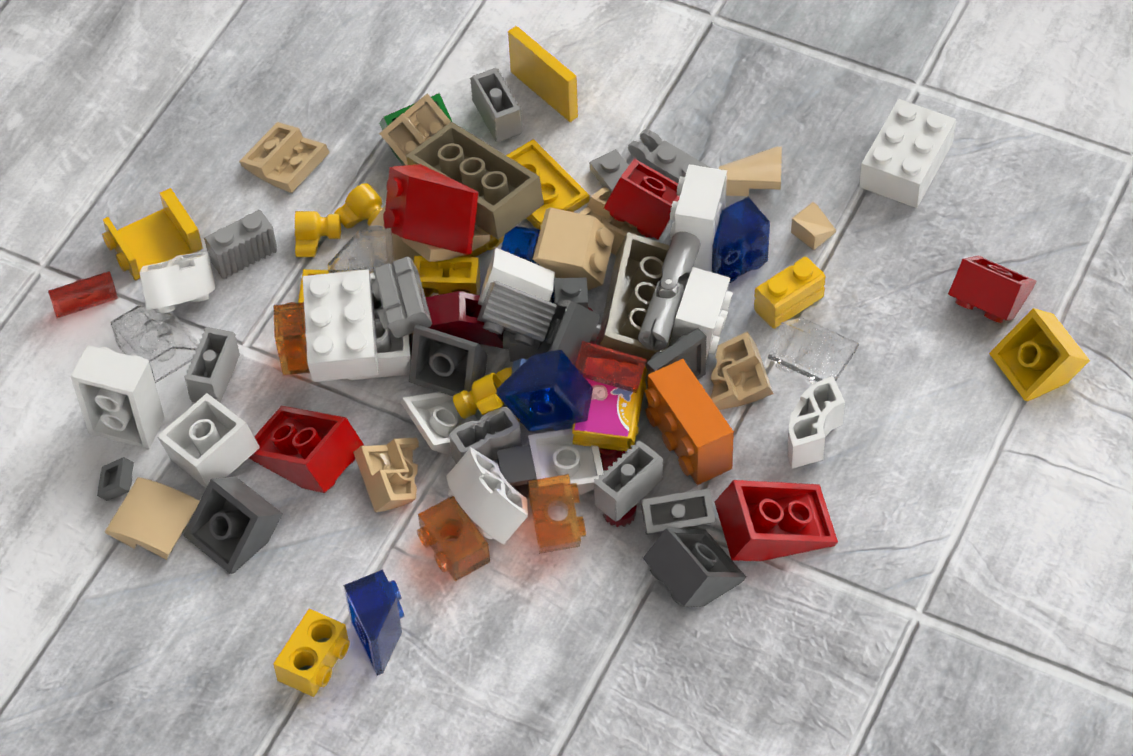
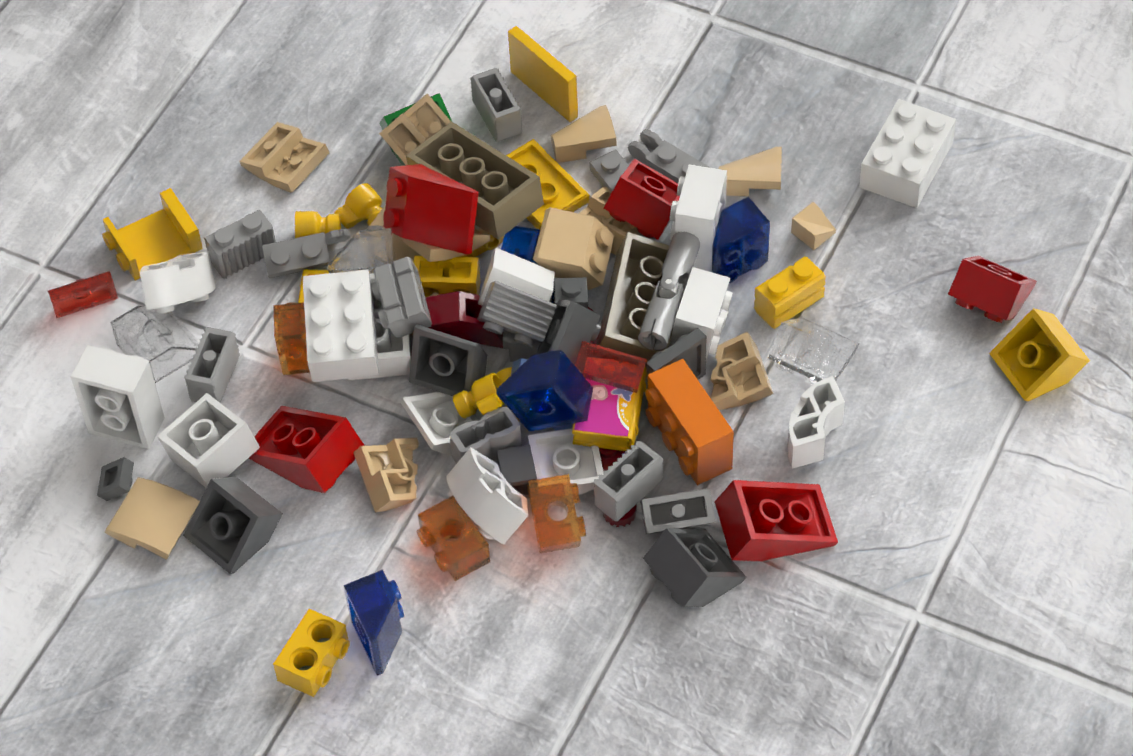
none -> light grey hinge [262,229,355,278]
none -> tan slope [551,105,617,163]

